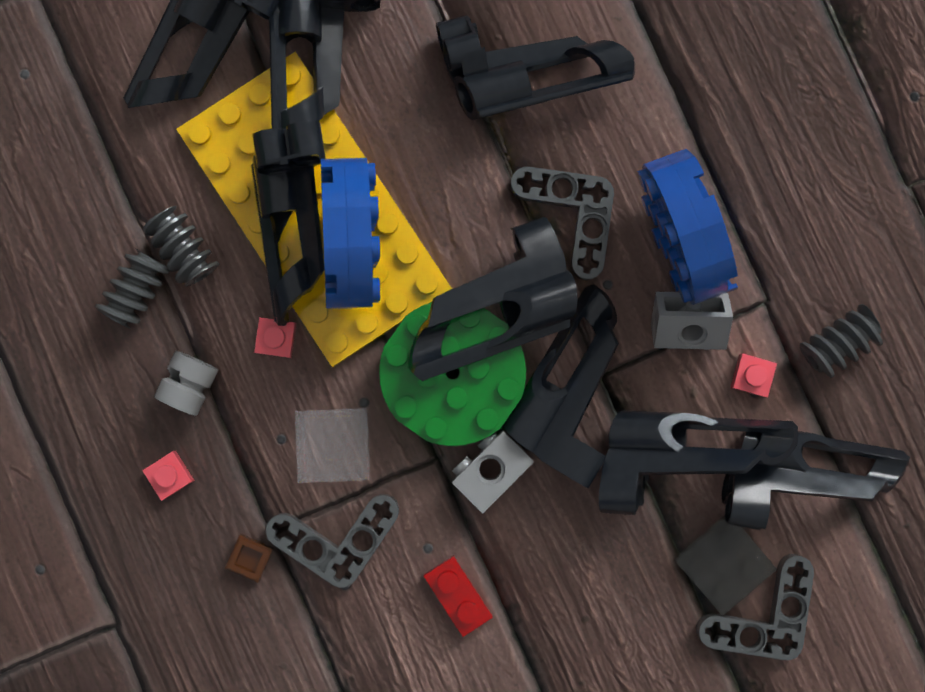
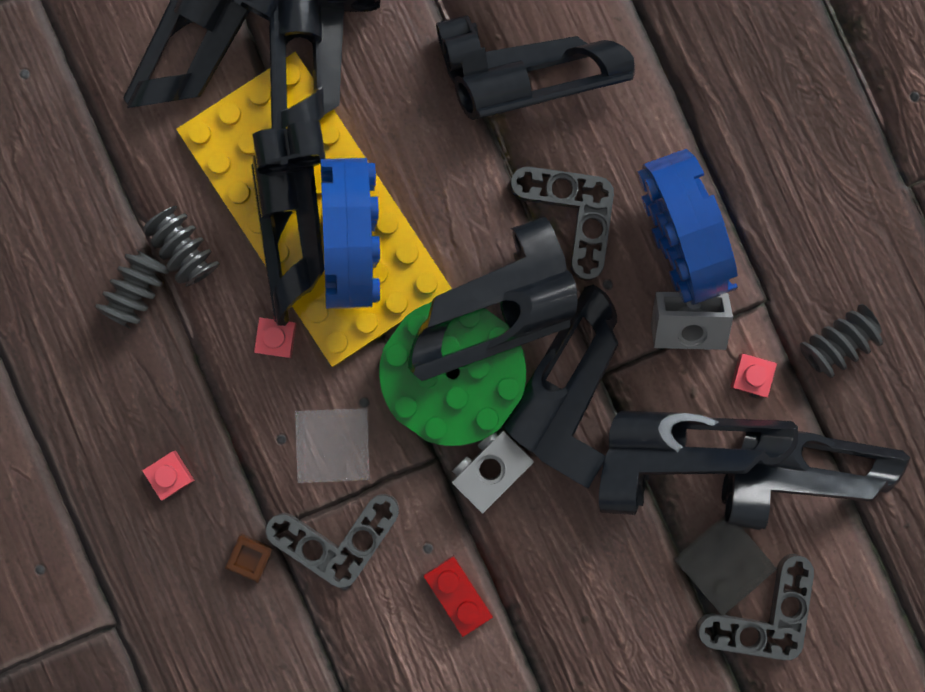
light grey wheel [154,350,219,416] -> none

